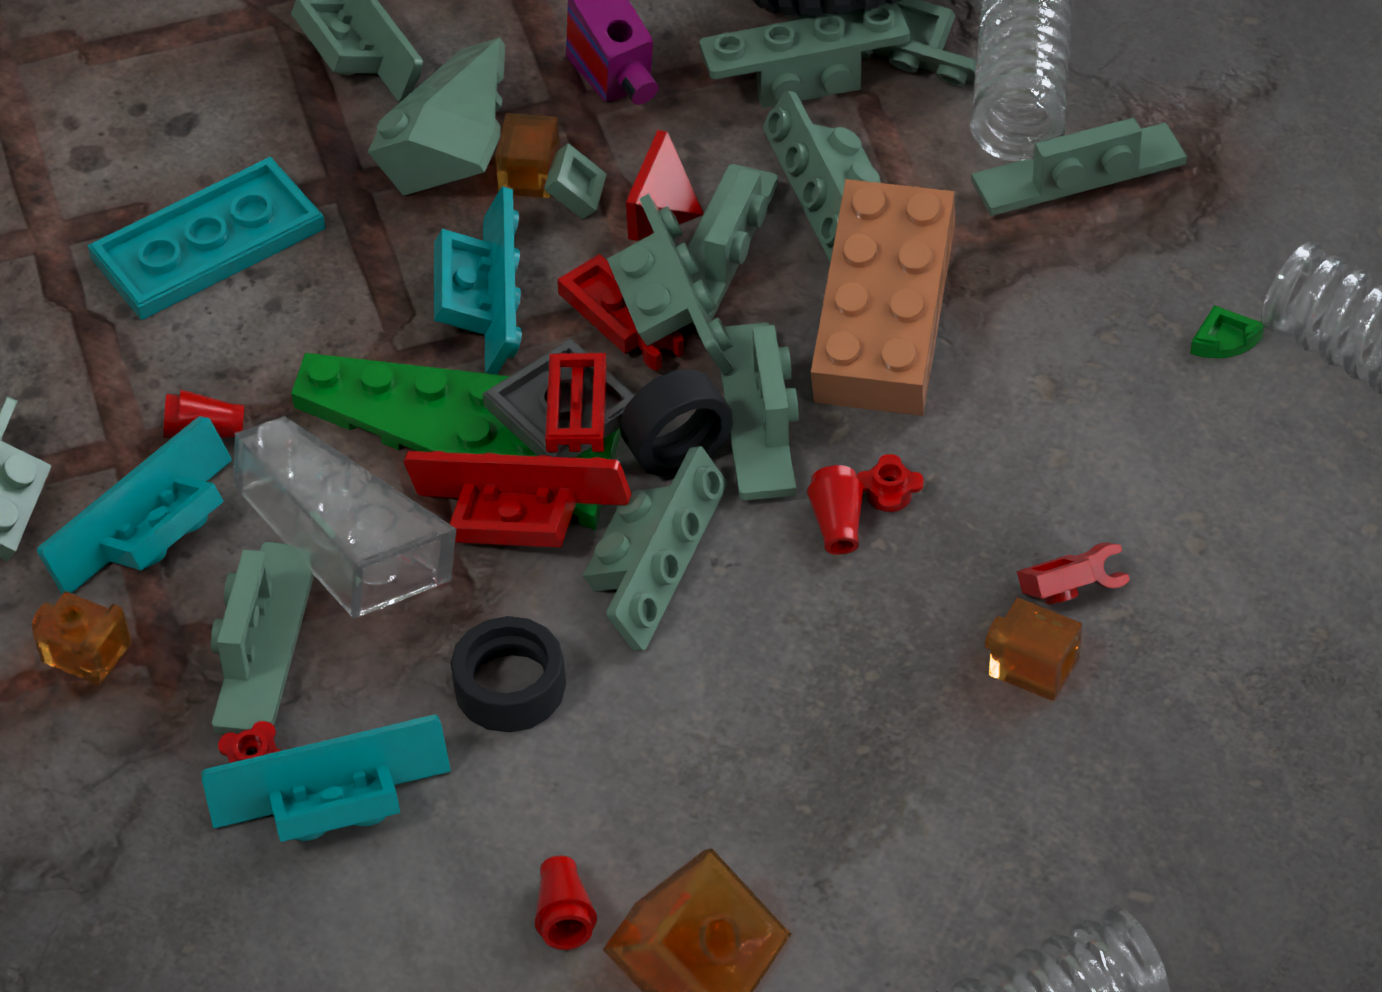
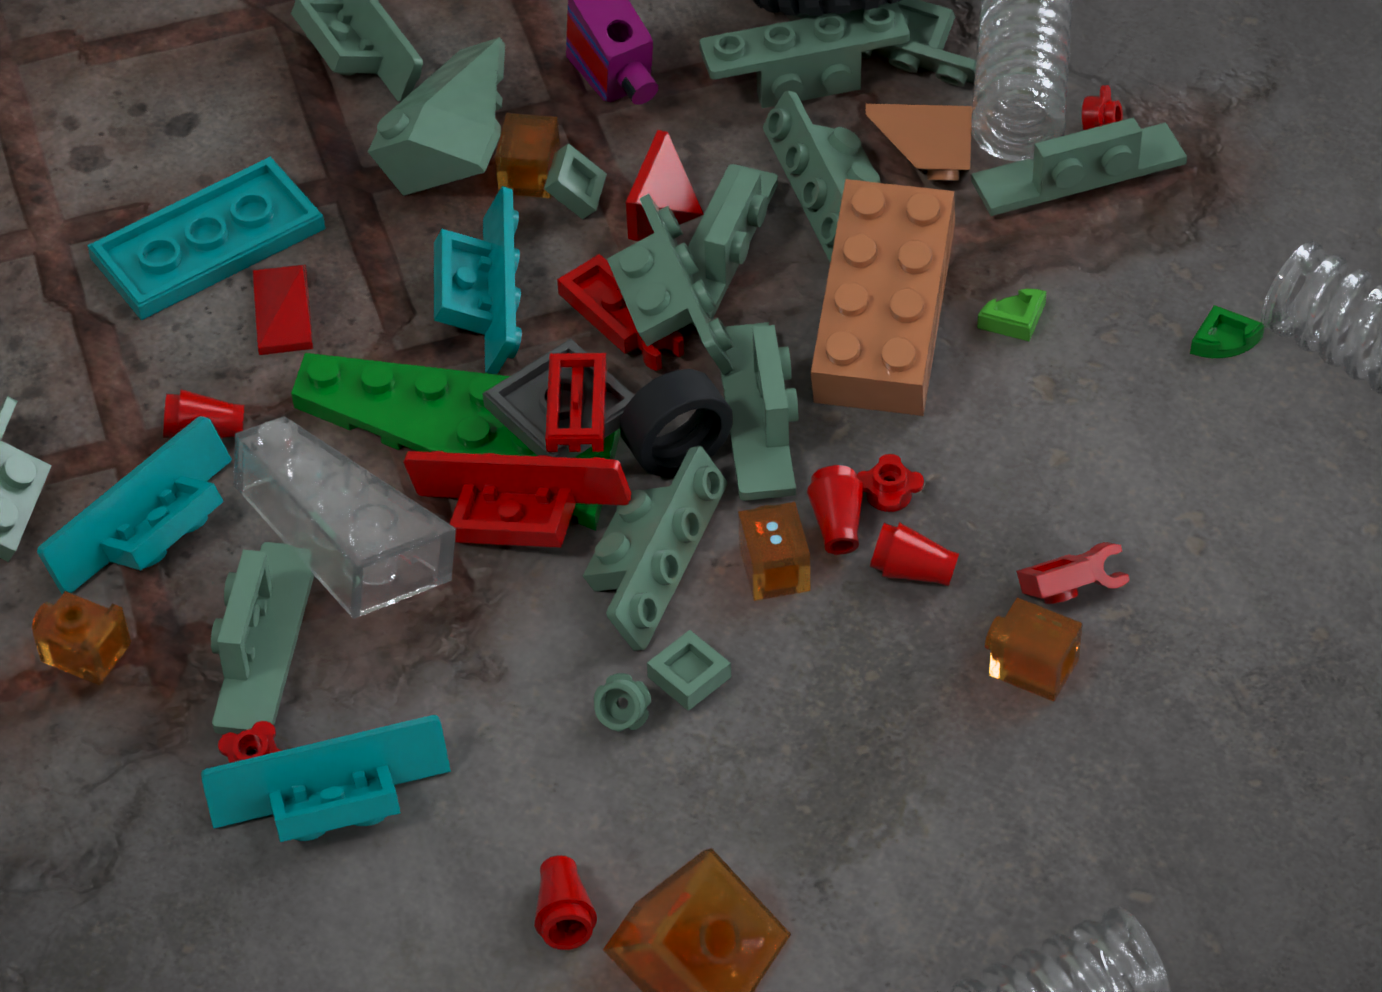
black tyre [450,616,566,732] -> none
none -> red slope [253,264,313,355]
none -> sand green plate [594,673,651,732]
none -> sand green plate [647,630,731,711]
none -> clear orange brick [738,502,811,601]
none -> nougat slope [865,104,972,181]
none -> red cone [869,522,960,587]
none -> bright green tile [977,289,1046,341]
none -> red plate [1082,85,1123,131]

